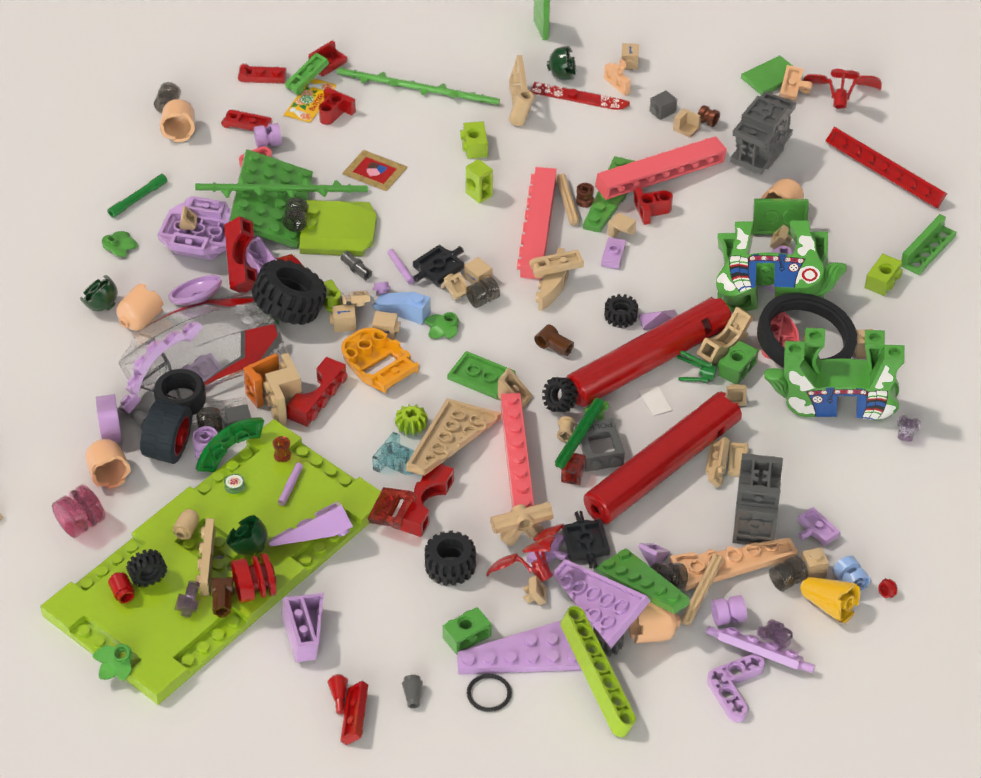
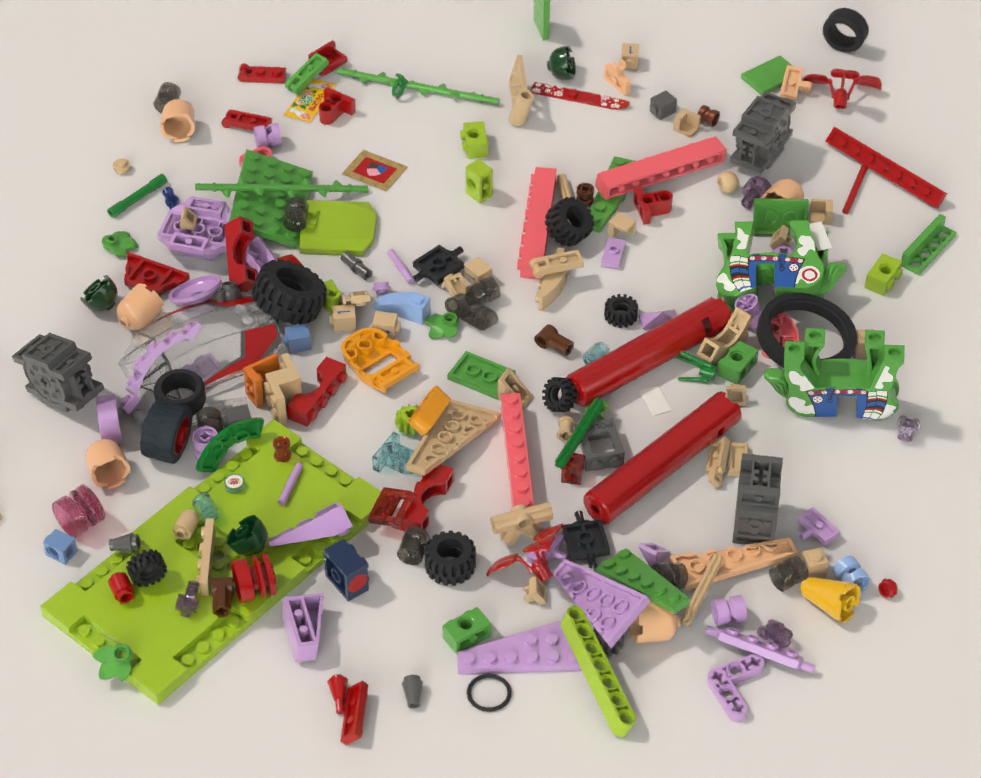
none -> dark grey piece [12,332,105,412]
none -> medium blue brick [43,529,78,565]
none -> dark grey cone [109,532,141,553]
none -> tan plate [113,158,130,174]
none -> red wing [124,252,190,295]
none -> clear blue axle [162,187,179,210]
none -> clear light blue brick [192,493,219,522]
none -> dark grey piece [216,281,241,302]
none -> medium blue brick [282,323,312,354]
none -> dark blue brick [323,539,369,602]
none -> green piece [392,73,408,98]
none -> clear smoke wheel [397,527,430,565]
none -> light orange beam [407,385,451,436]
none -> clear smoke beam [445,293,498,331]
none -> black tyre [545,197,595,247]
none -> clear light blue brick [583,342,610,365]
none -> tan piece [717,171,739,193]
none -> lavender wheel [735,293,763,329]
none -> clear purple piece [741,176,772,209]
none -> white sticker [809,221,832,251]
none -> tan panel [810,199,833,225]
none -> black tyre [823,8,869,53]
none -> red bar [842,165,868,214]

